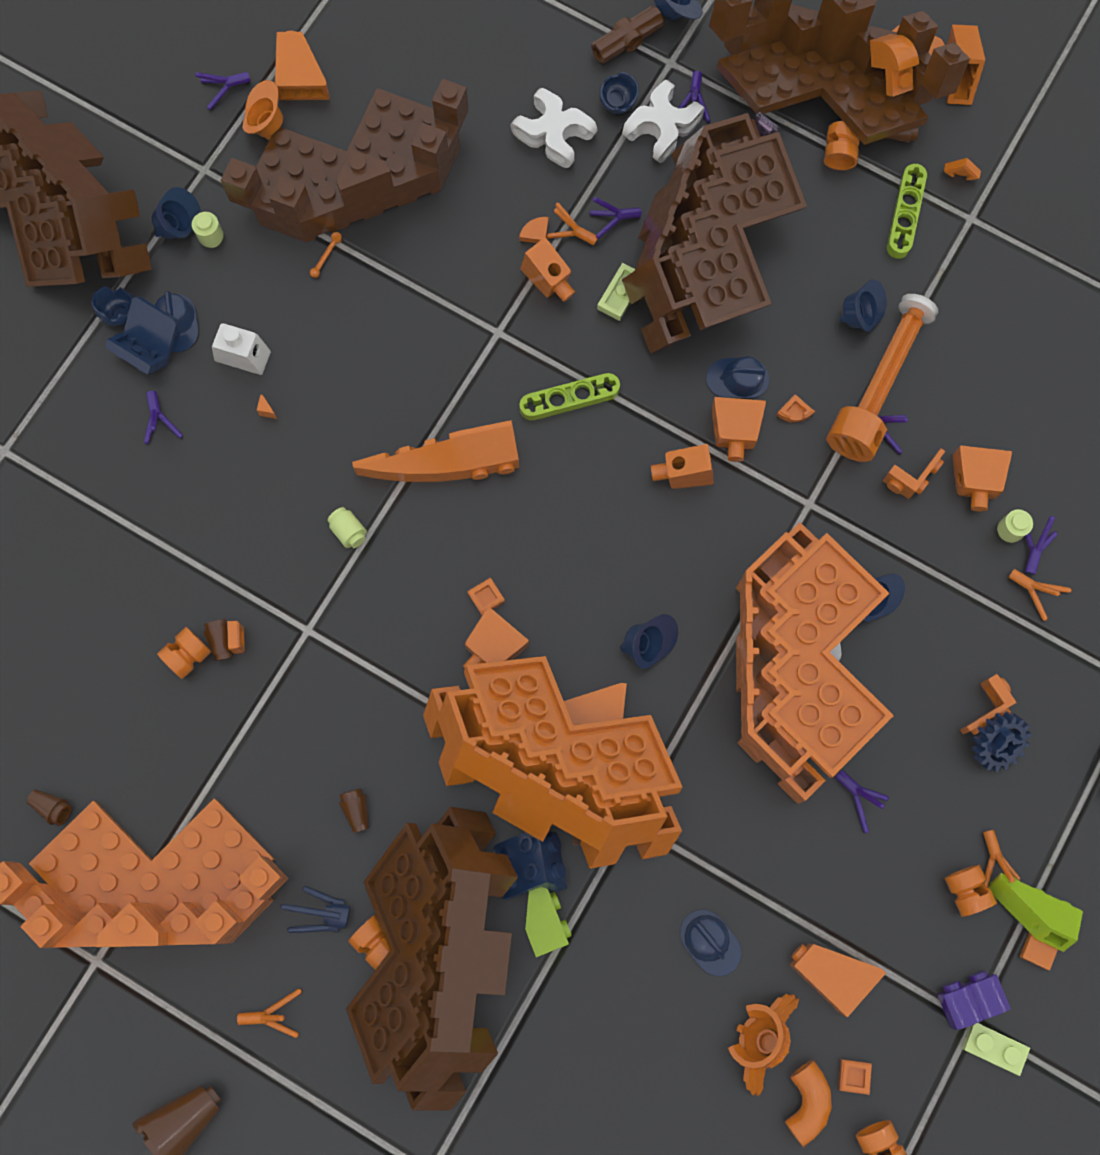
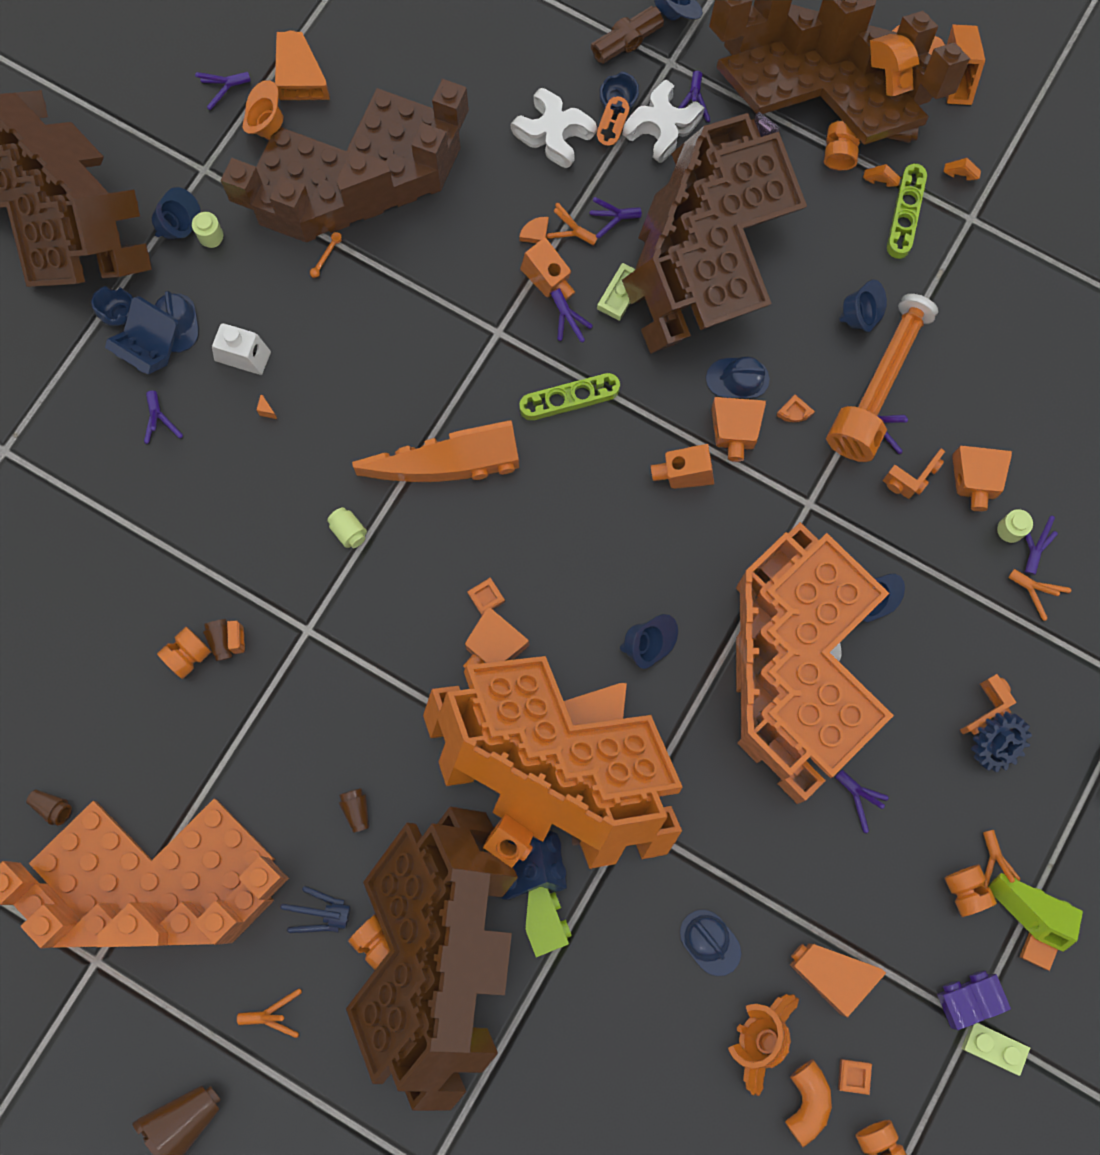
none -> orange brick [483,813,534,868]
none -> dark purple plant [551,288,593,342]
none -> orange beam [597,96,630,146]
none -> orange tile [863,164,901,187]

